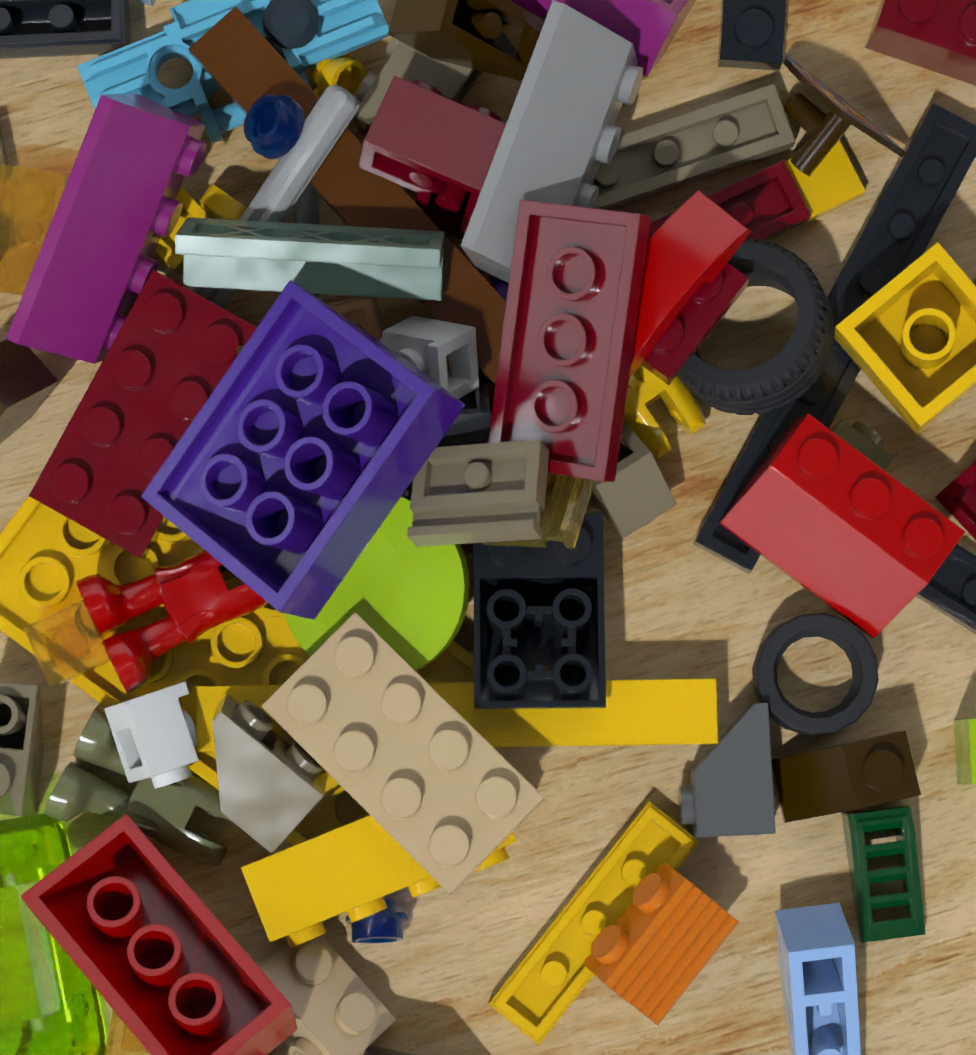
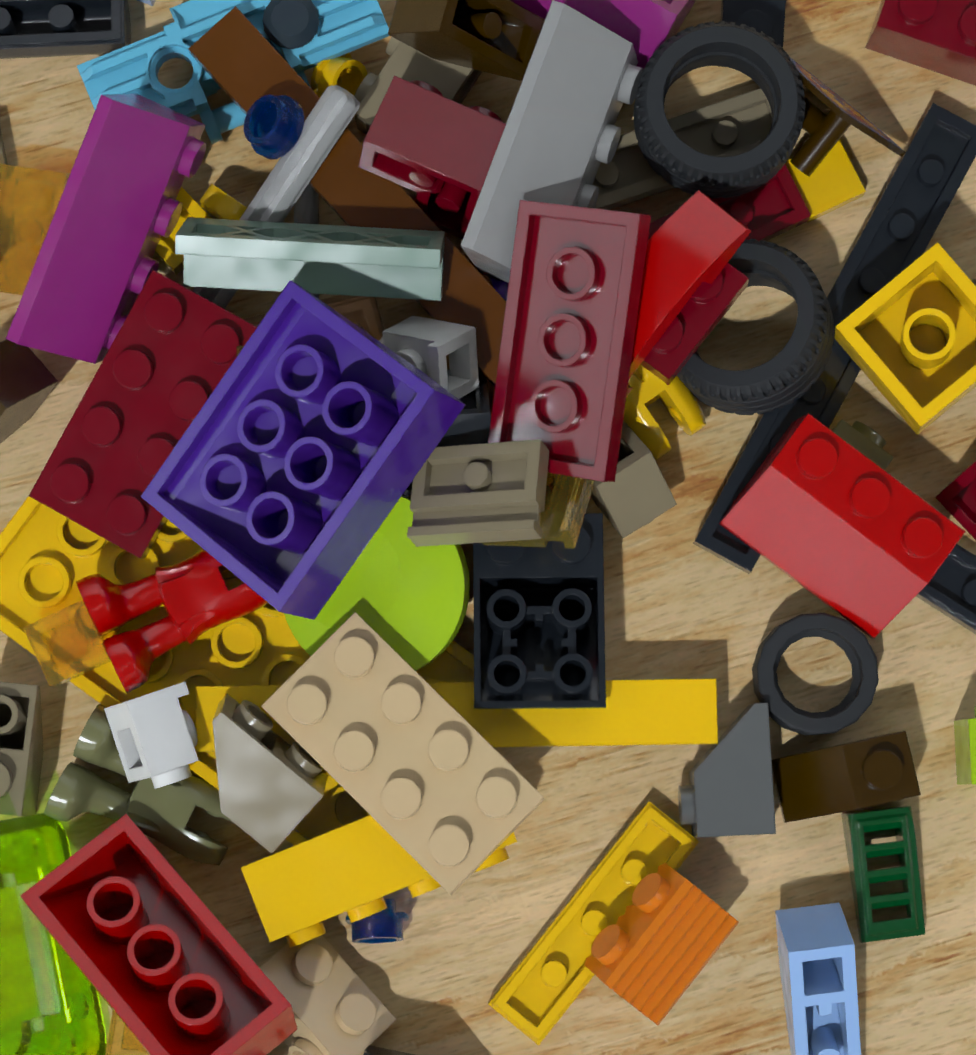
none -> black tyre [633,21,805,198]

